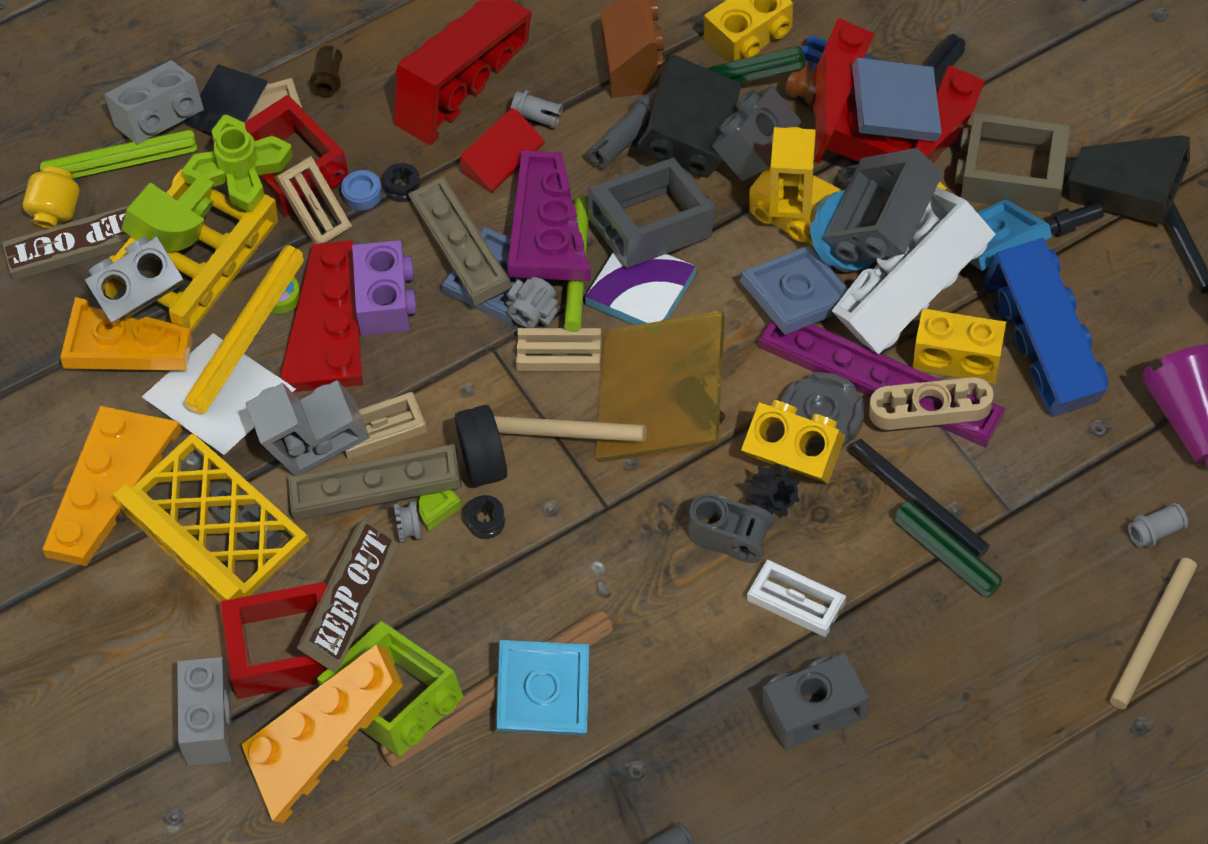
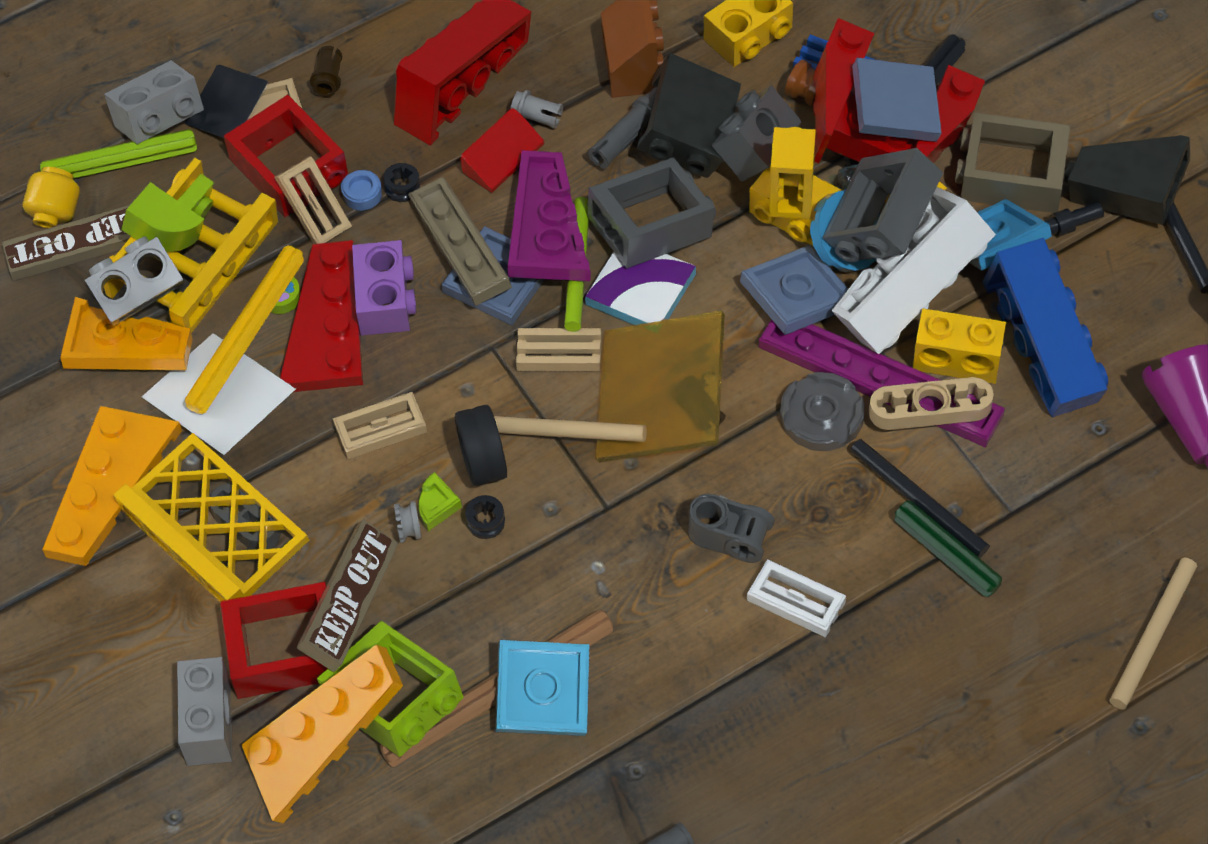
lime plant [182,115,293,212] -> none
light grey brick [245,380,370,476] -> none
dark tan tile [288,444,462,520] -> none
light grey gear [506,277,558,328] -> none
dark green axle [707,46,806,84] -> none
yellow brick [741,400,846,484] -> none
black gear [745,464,800,517] -> none
dark grey brick [762,653,869,751] -> none
light grey pin [1128,503,1188,548] -> none

